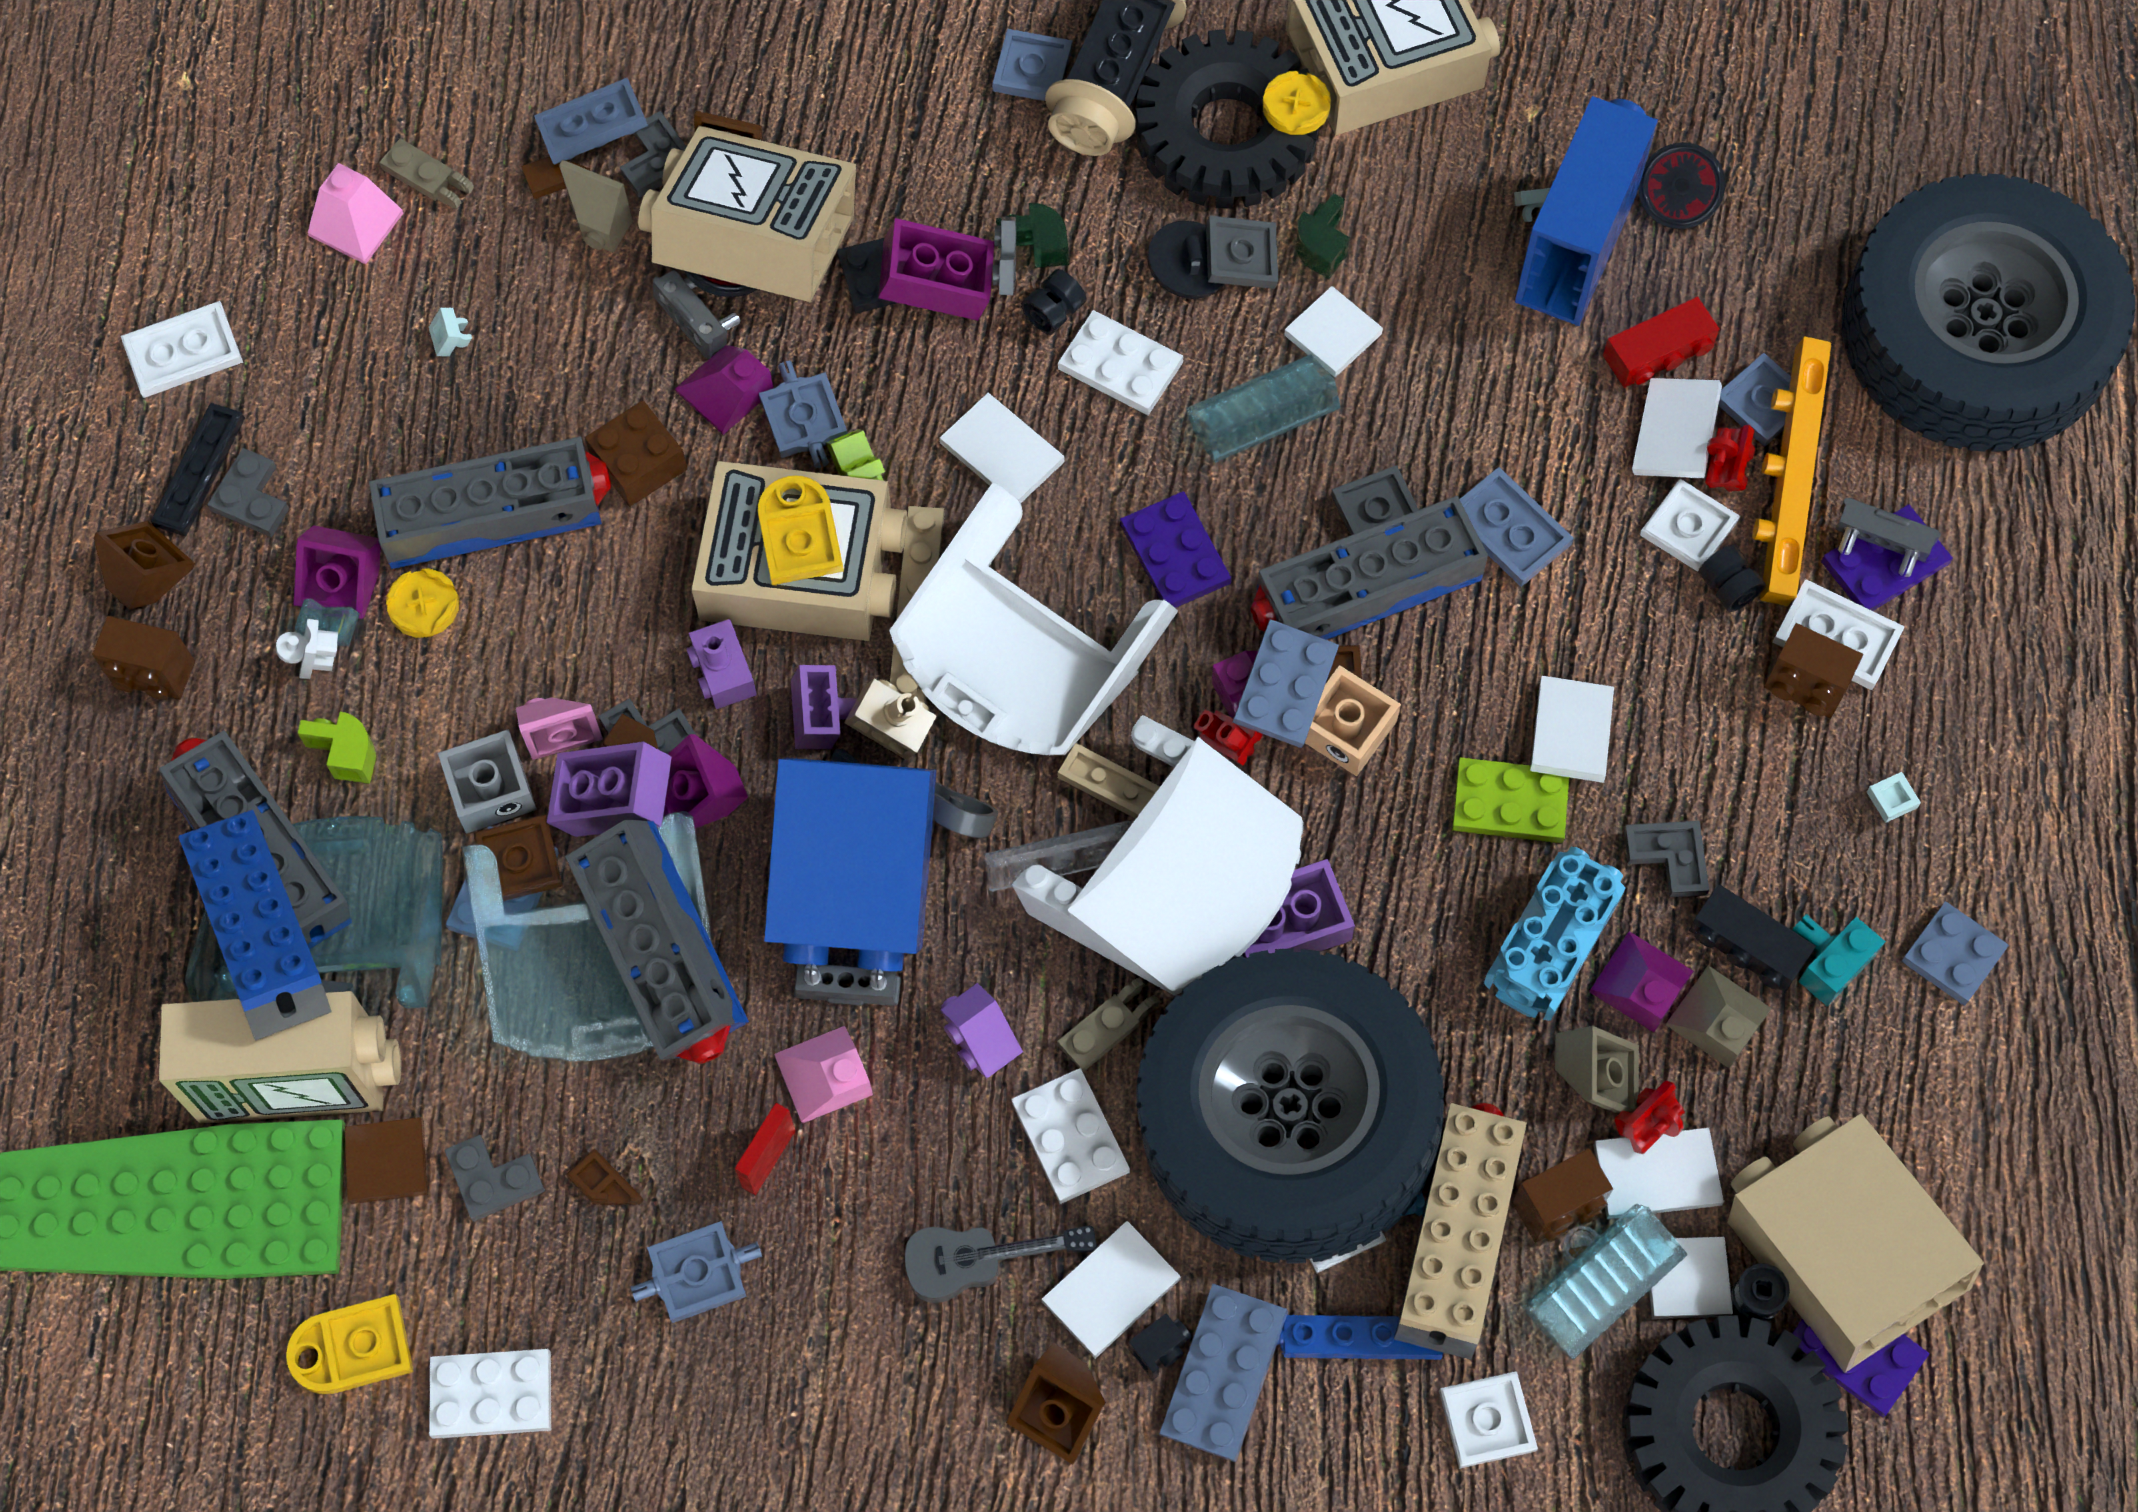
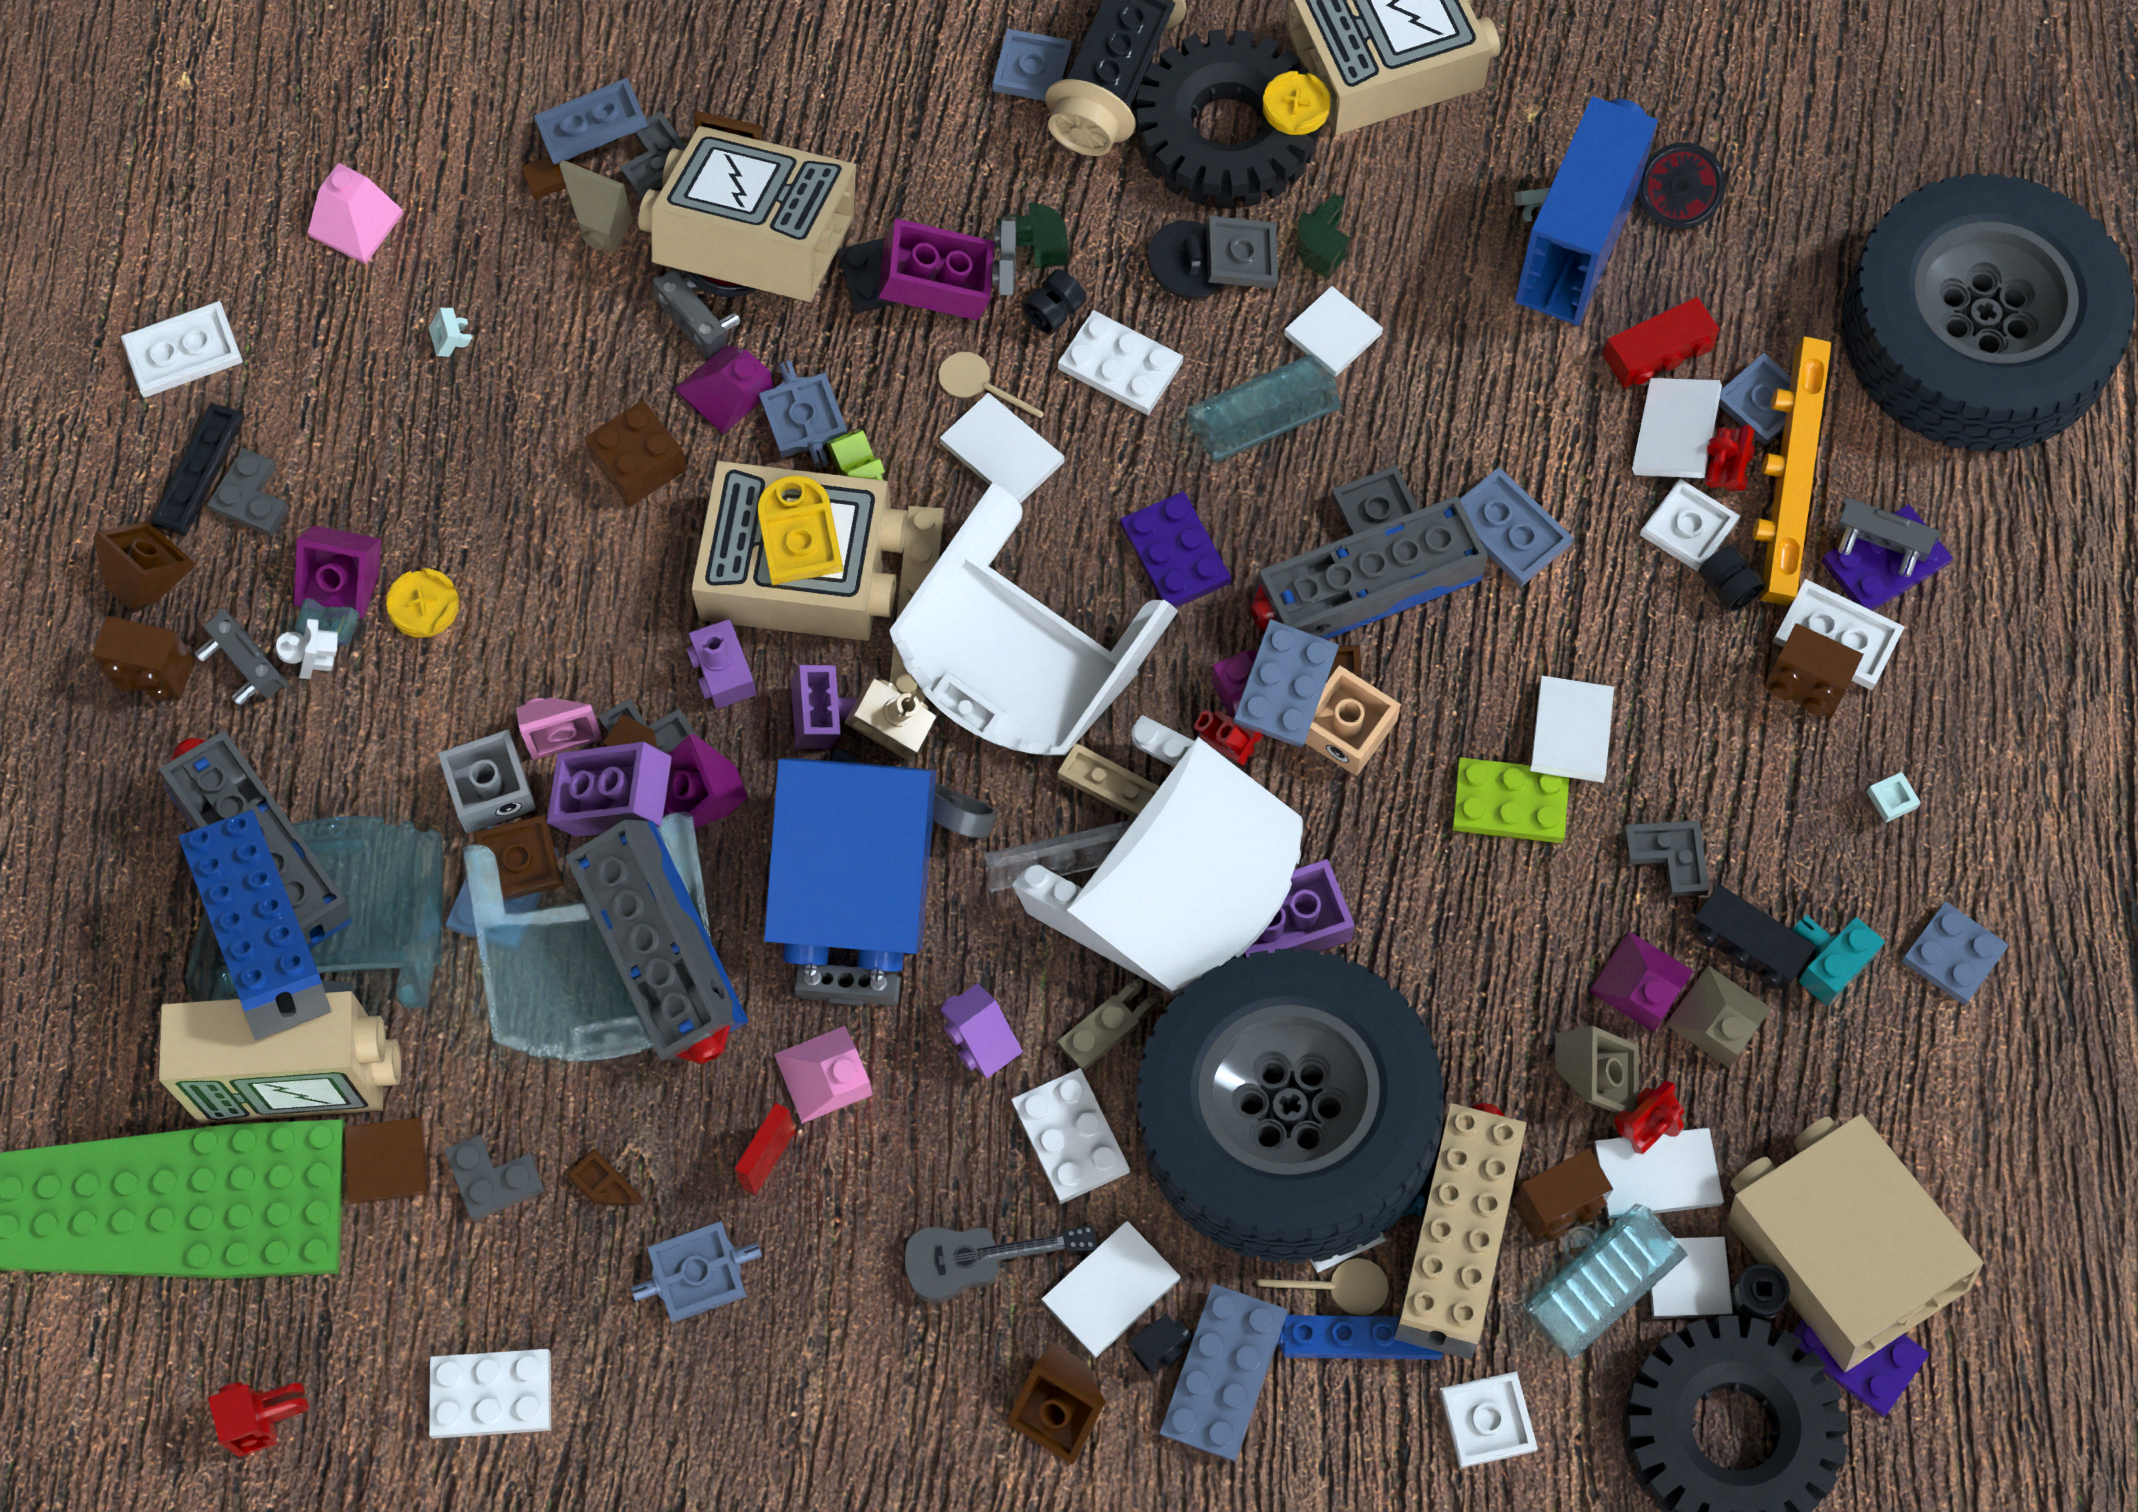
yellow tile [286,1294,414,1394] -> none
lime brick [298,711,376,784] -> none
dark grey piece [369,436,611,569] -> none
dark tan hinge [379,138,474,209] -> none
medium azure brick [1484,847,1626,1021] -> none
none -> dark grey piece [195,608,289,705]
none -> red brick [208,1382,309,1458]
none -> tan piece [939,352,1044,418]
none -> tan piece [1256,1258,1389,1316]

